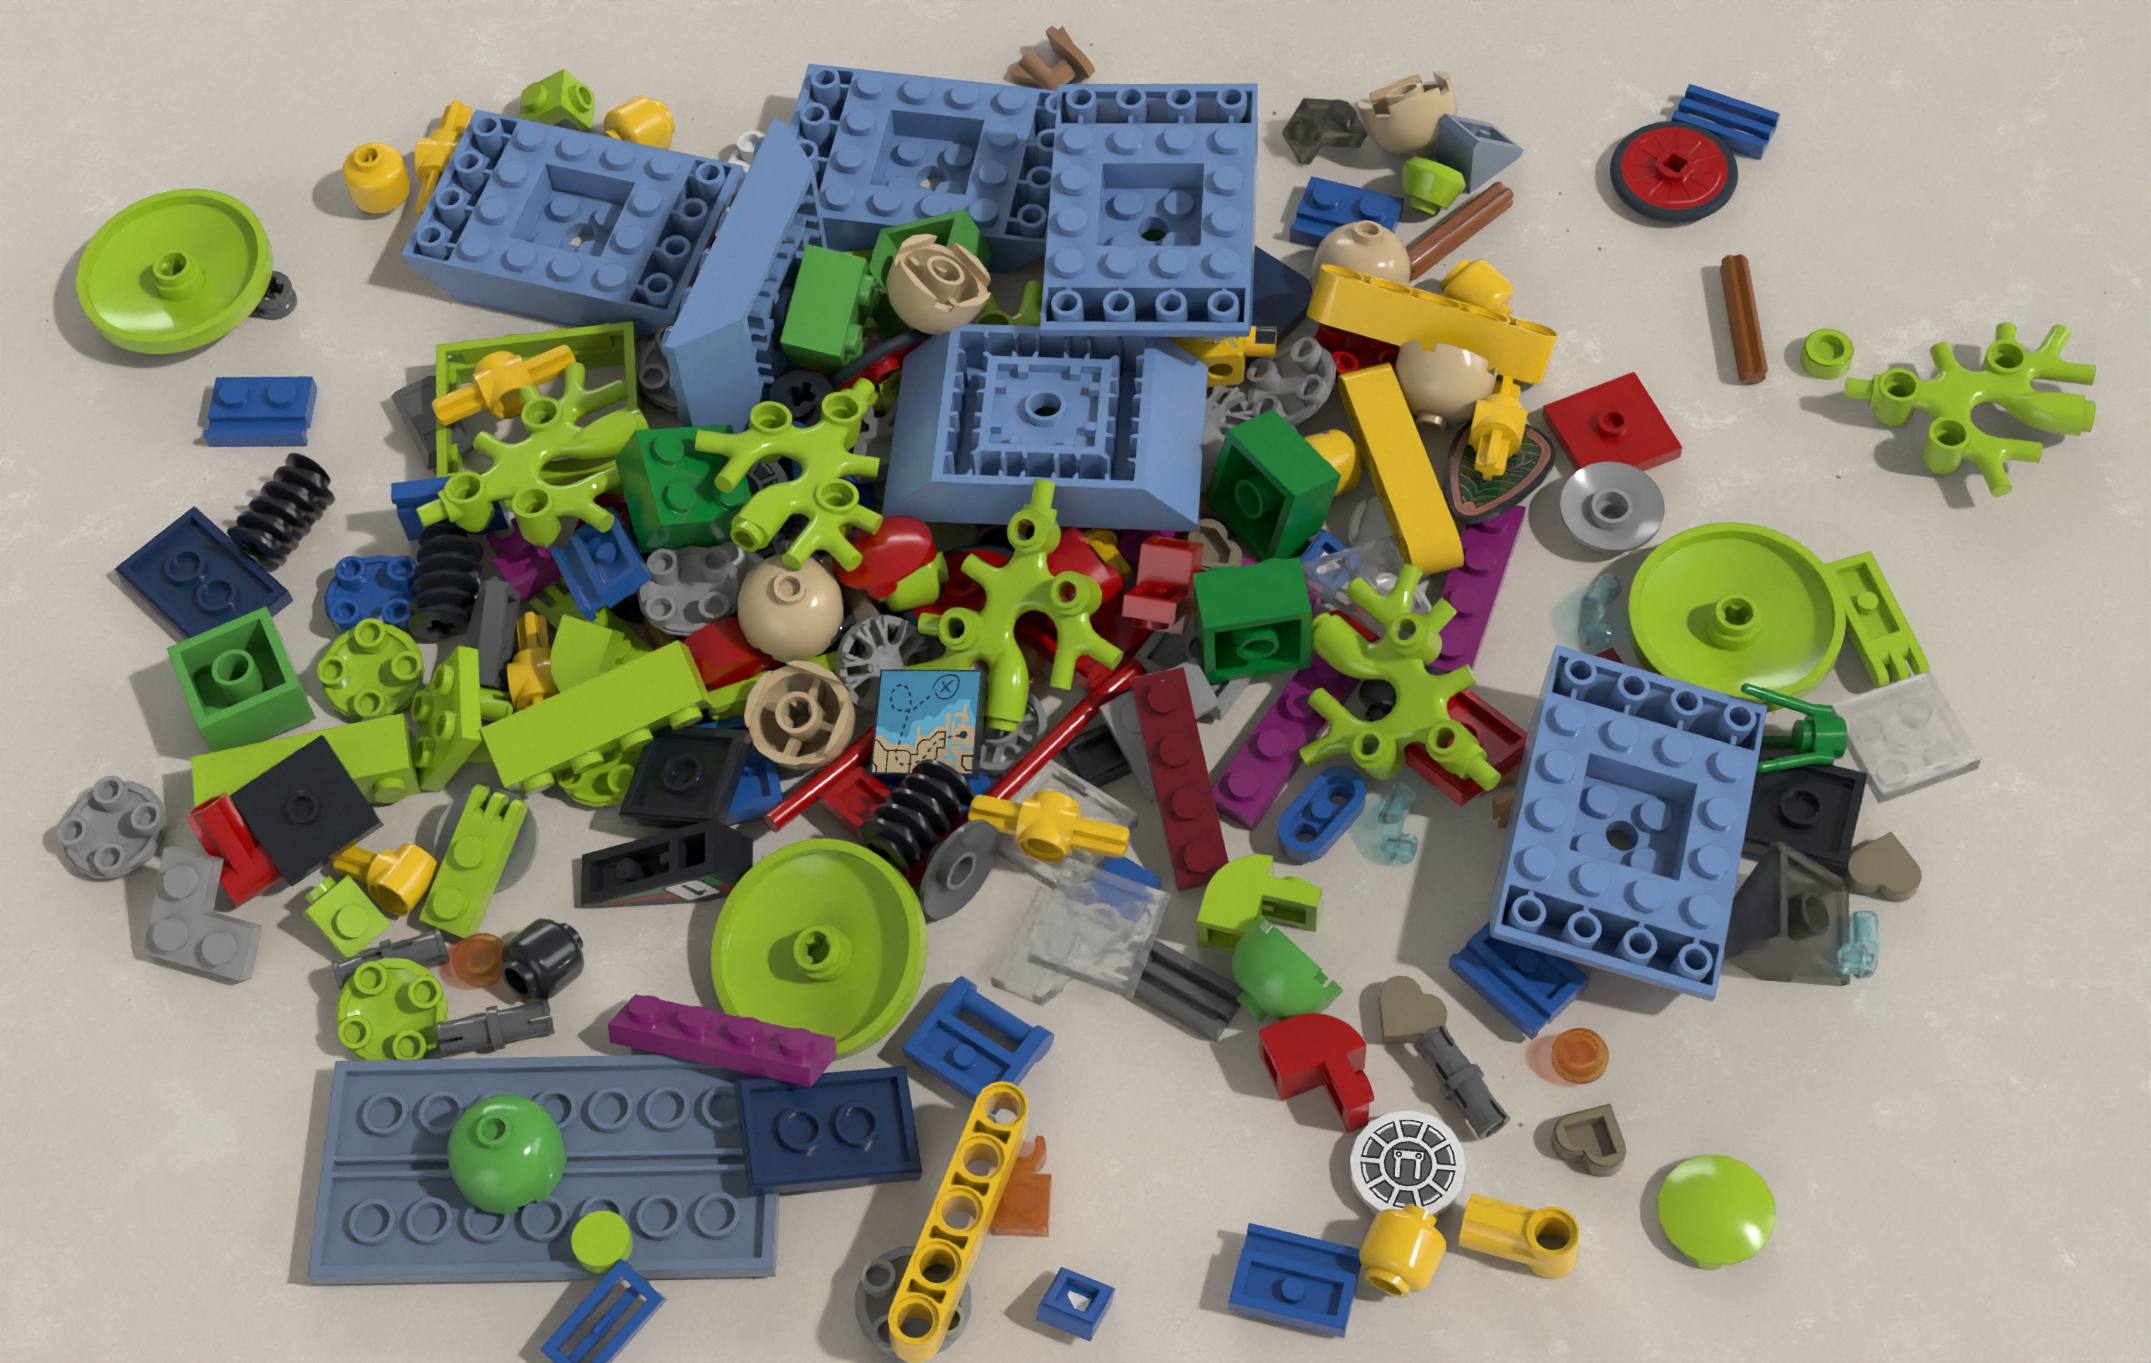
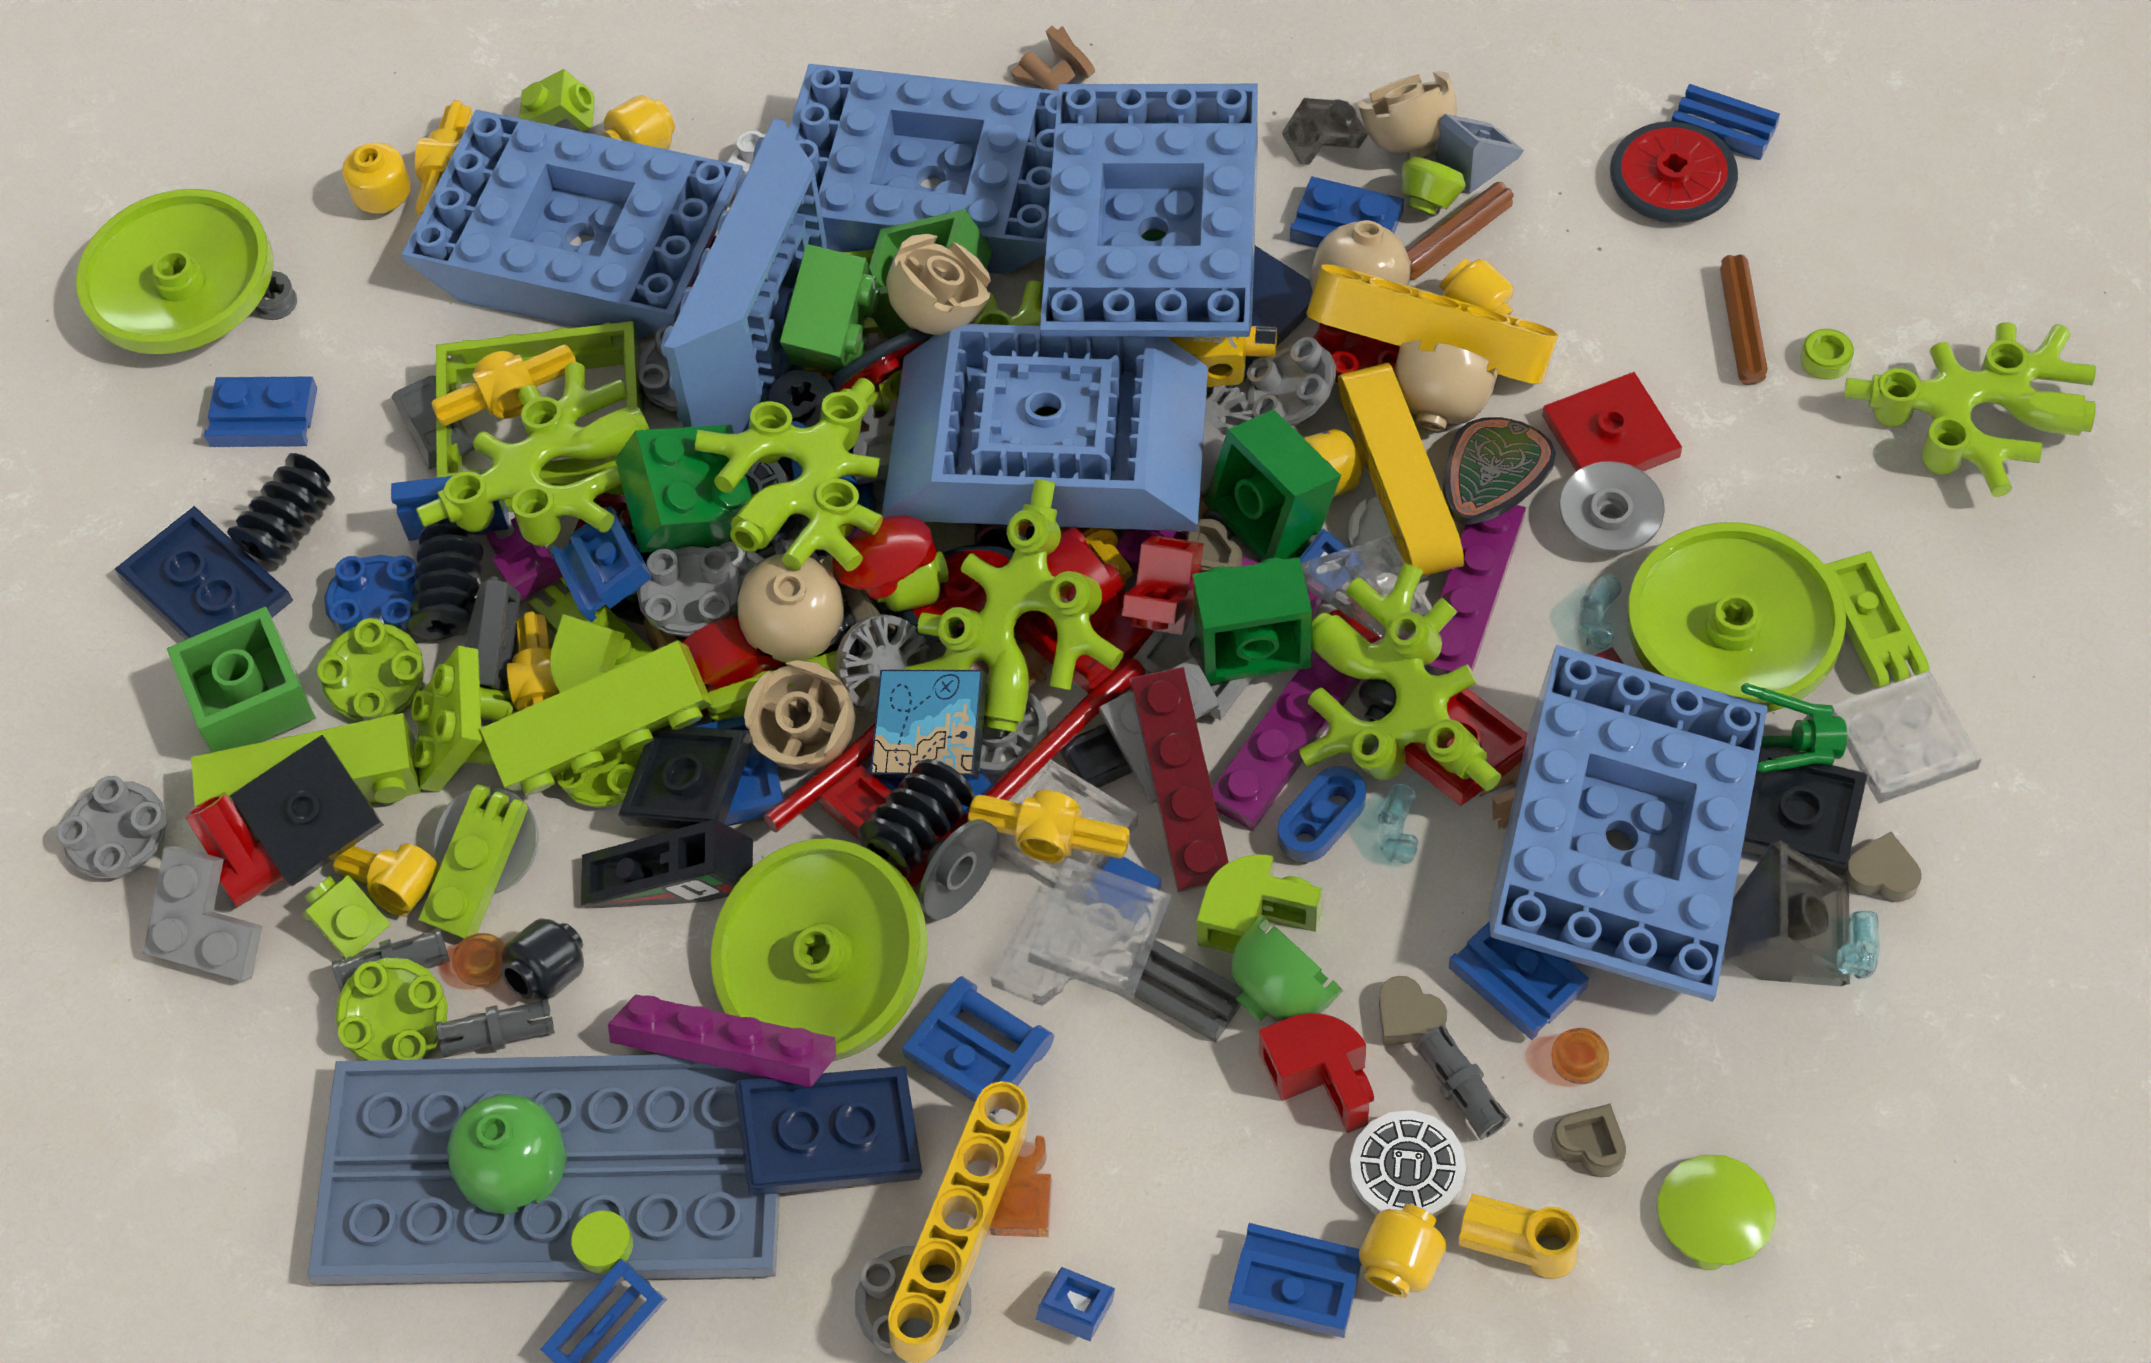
yellow axle [1467,375,1528,481] -> none

